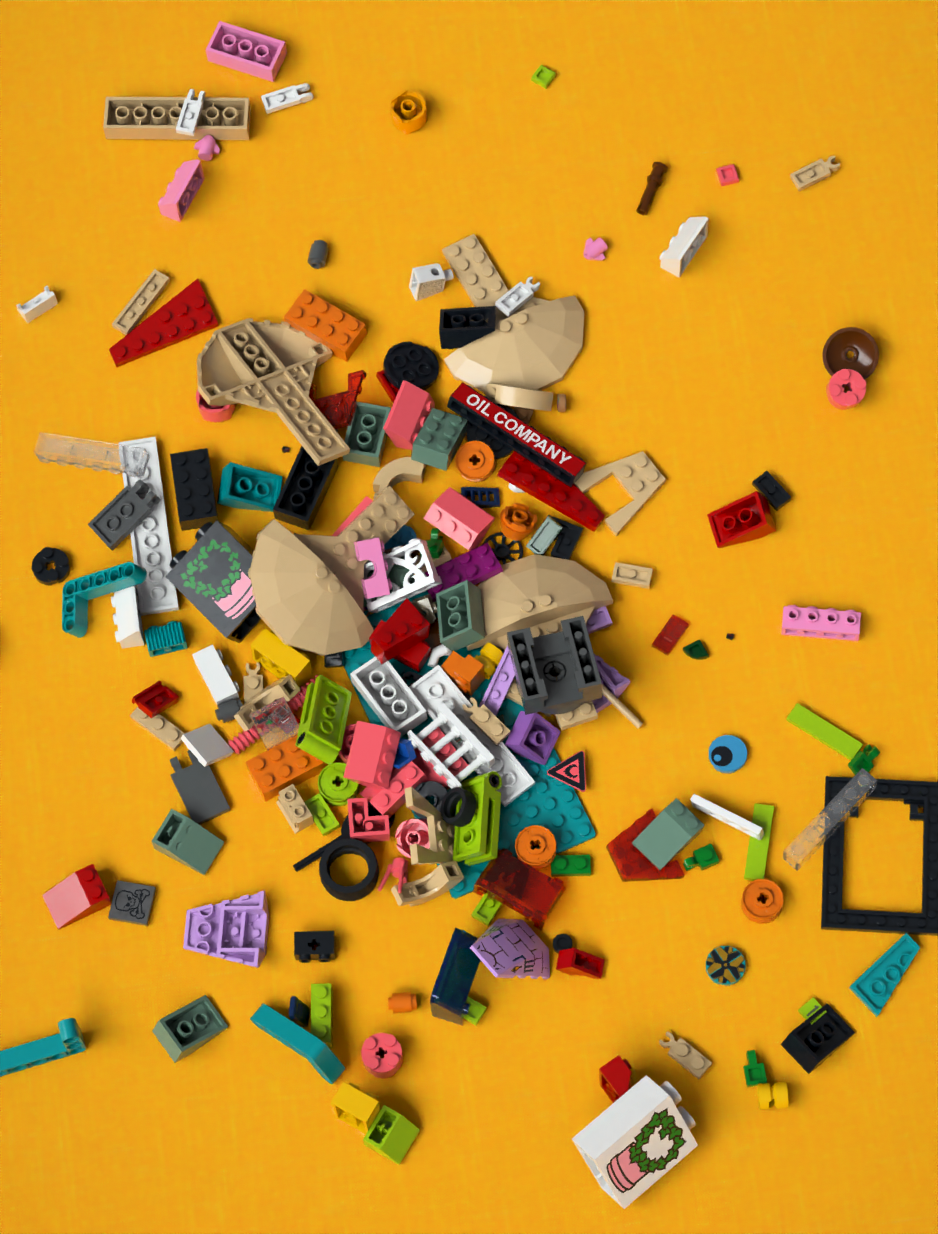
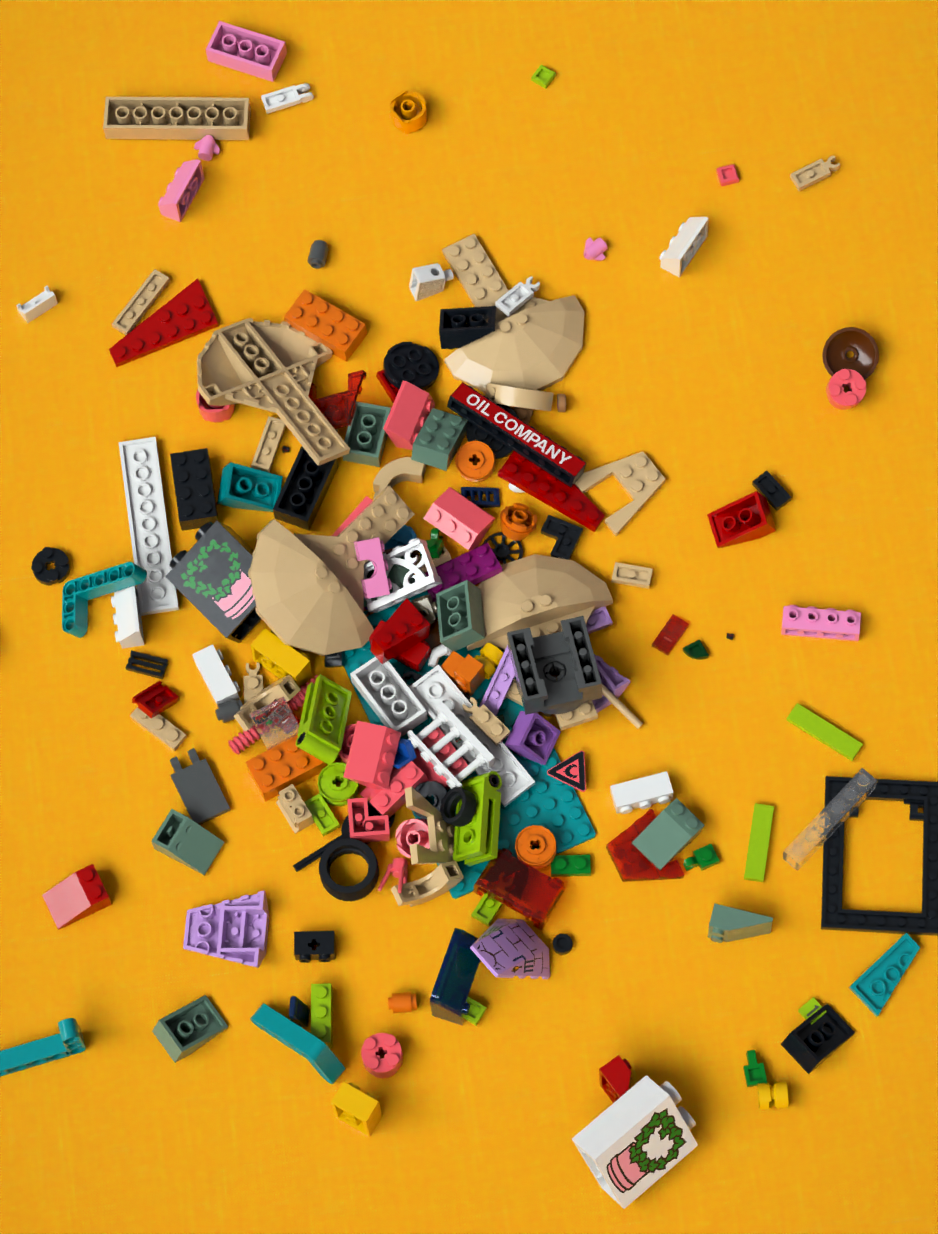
clear brick [34,432,149,477] -> none
dark grey tile [88,479,161,551] -> none
flat silver tile [108,880,156,926] -> none
teal brick [144,621,188,657] -> none
white hinge [176,89,206,136] -> none
white tile [181,723,234,767] -> none
lime slope [363,1105,420,1165] -> none
tile [526,516,564,556] -> none
red arch [556,948,605,979] -> none
reddish brown pin [636,162,668,215] -> none
tan plate [659,1031,712,1080] -> none
white tile [690,794,764,840] -> none
tile [706,946,745,986] -> none
dark azure tile [708,735,747,774] -> none
orange wheel [741,879,784,924] -> none
green plate [848,744,880,778] -> none
none -> black tile [125,650,168,679]
none -> tan plate [251,416,286,473]
none -> white brick [610,771,673,814]
none -> sand green slope [708,903,773,943]

